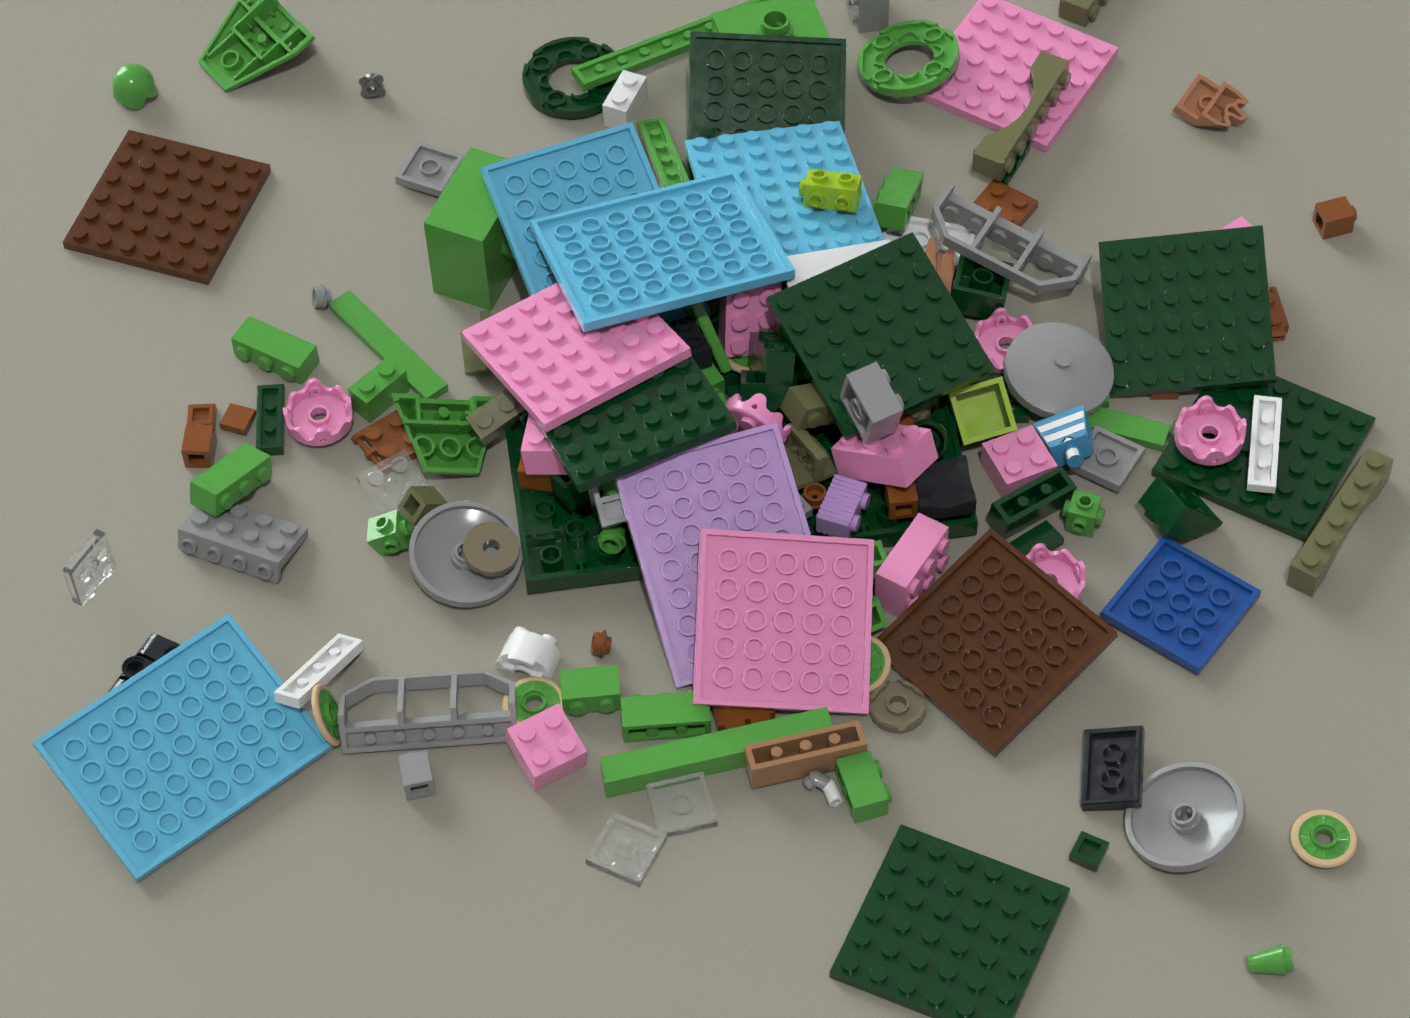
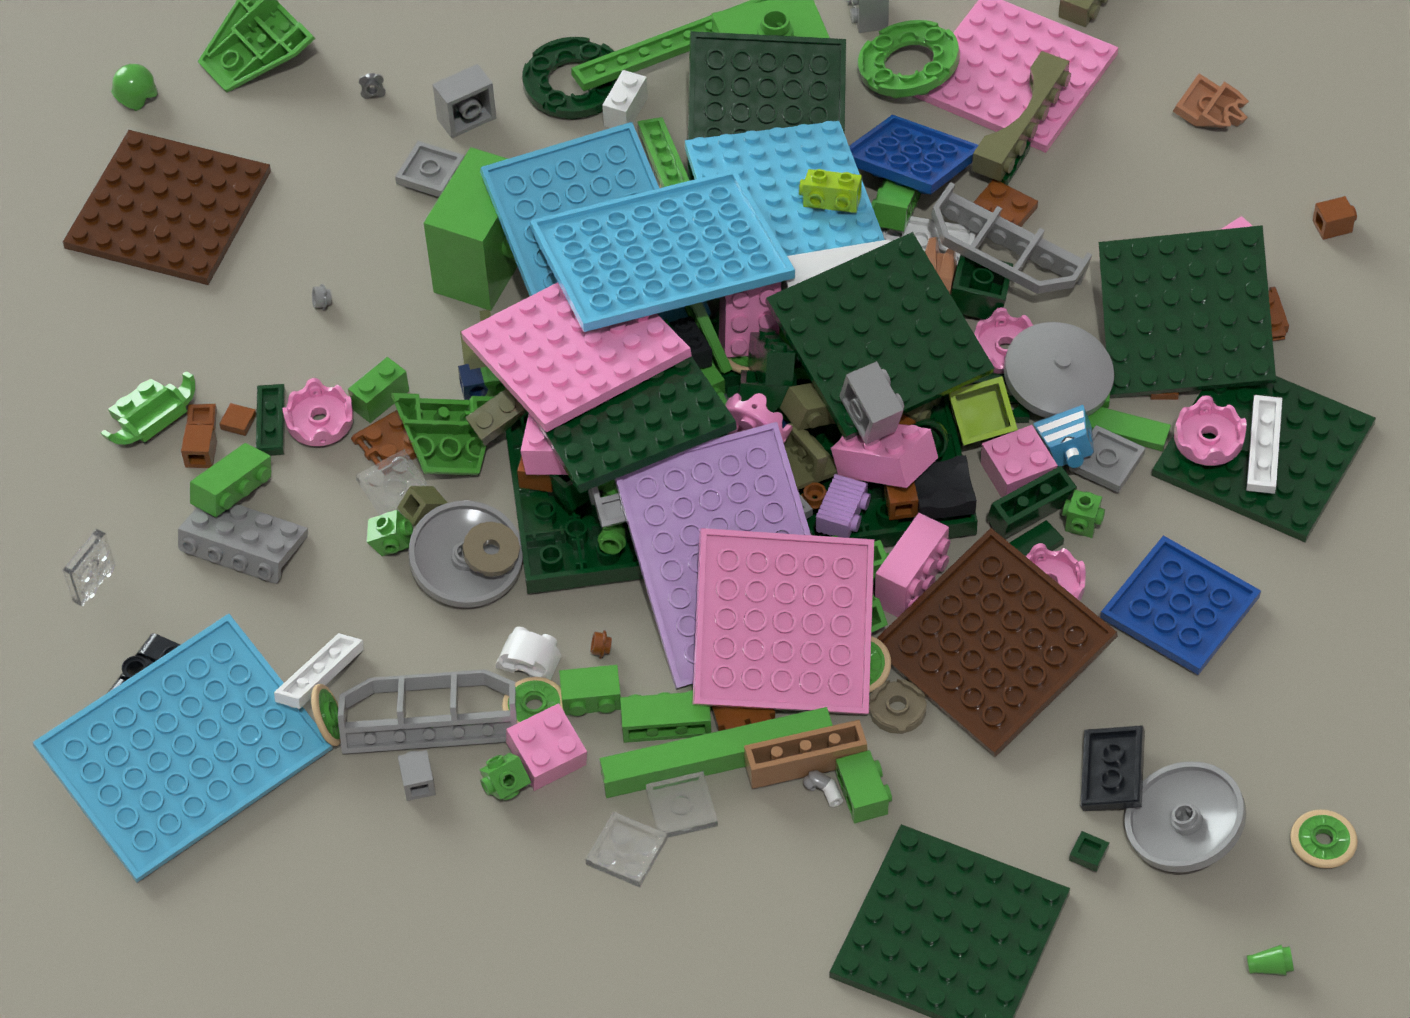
bright green brick [231,316,320,385] -> none
bright green tile [328,290,448,399] -> none
dark green piece [698,128,718,138] -> none
dark green slope [1138,475,1223,542] -> none
olive arch [1286,448,1393,597] -> none
none -> bright green plate [101,371,195,445]
none -> light grey brick [432,64,497,138]
none -> dark blue leg [458,364,506,400]
none -> bright green brick [479,753,531,800]
none -> blue plate [849,114,978,195]

